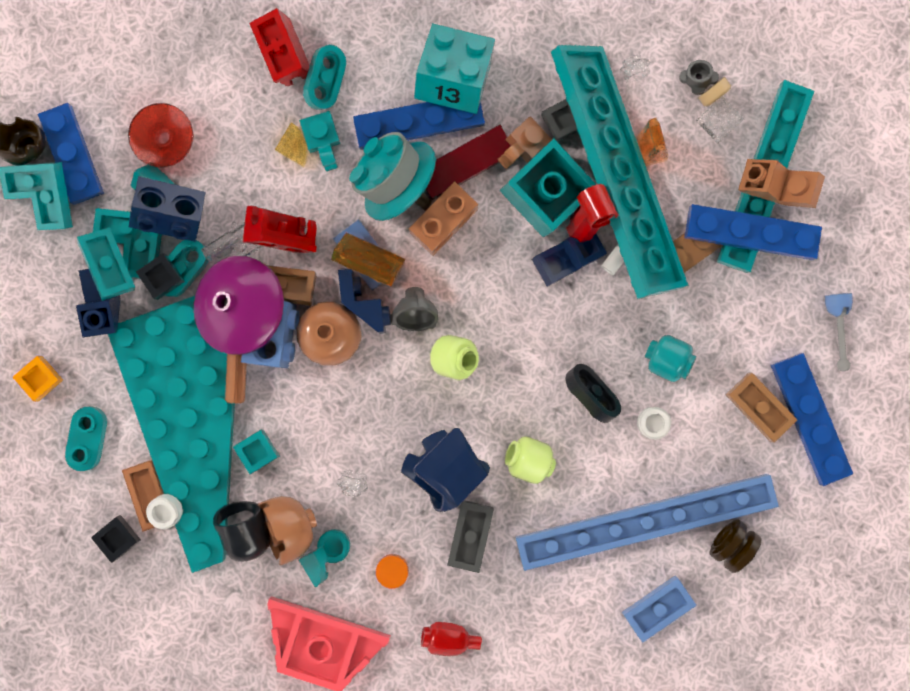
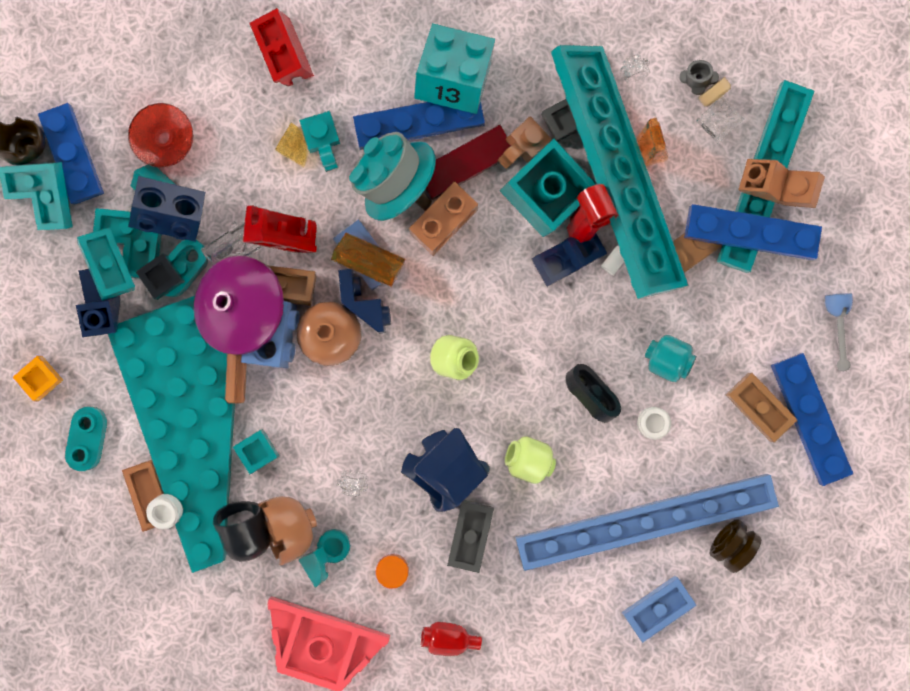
black plate [91,515,141,563] -> none
teal plate [303,45,346,110] -> none
dark grey piece [390,287,438,331] -> none

